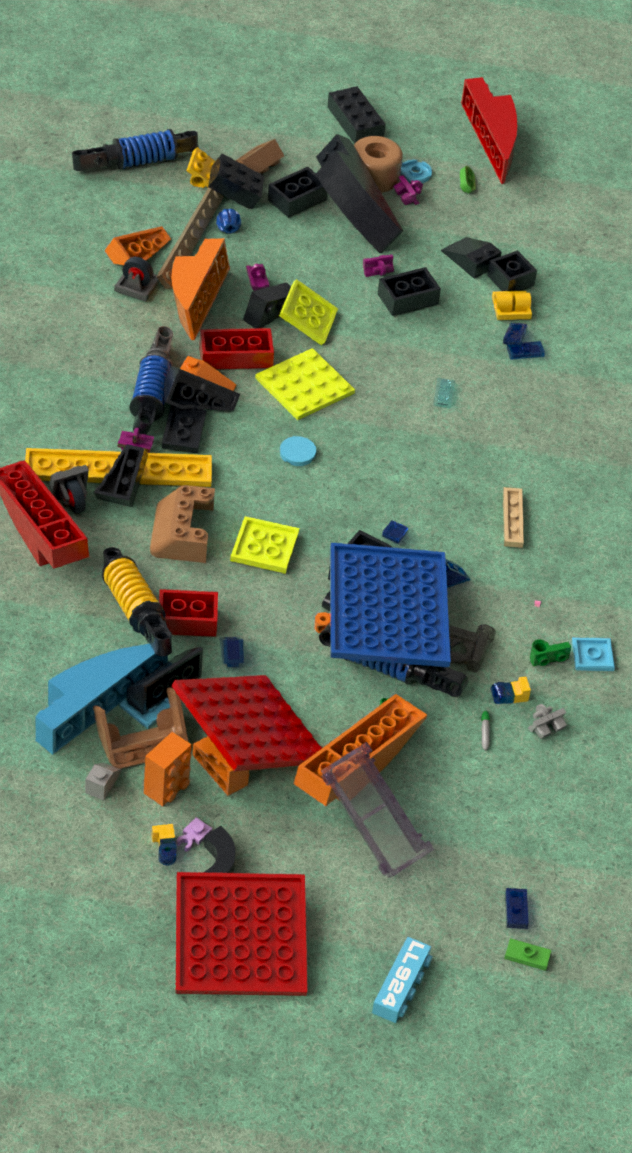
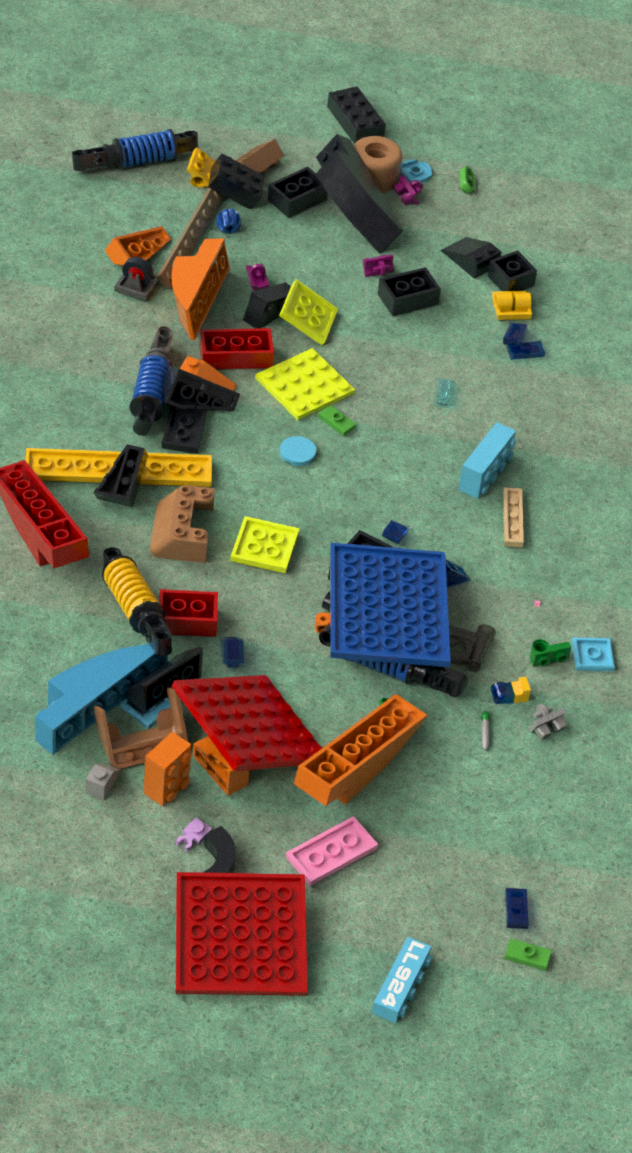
dark grey plate [49,465,89,514] -> none
magenta hips [117,428,154,453] -> none
leg [151,824,177,866] -> none
windscreen [321,742,434,878] -> none
red slope [461,77,517,184] -> none
none -> bright pink plate [286,816,378,886]
none -> bright green plate [318,405,356,436]
none -> medium azure brick [459,422,517,499]

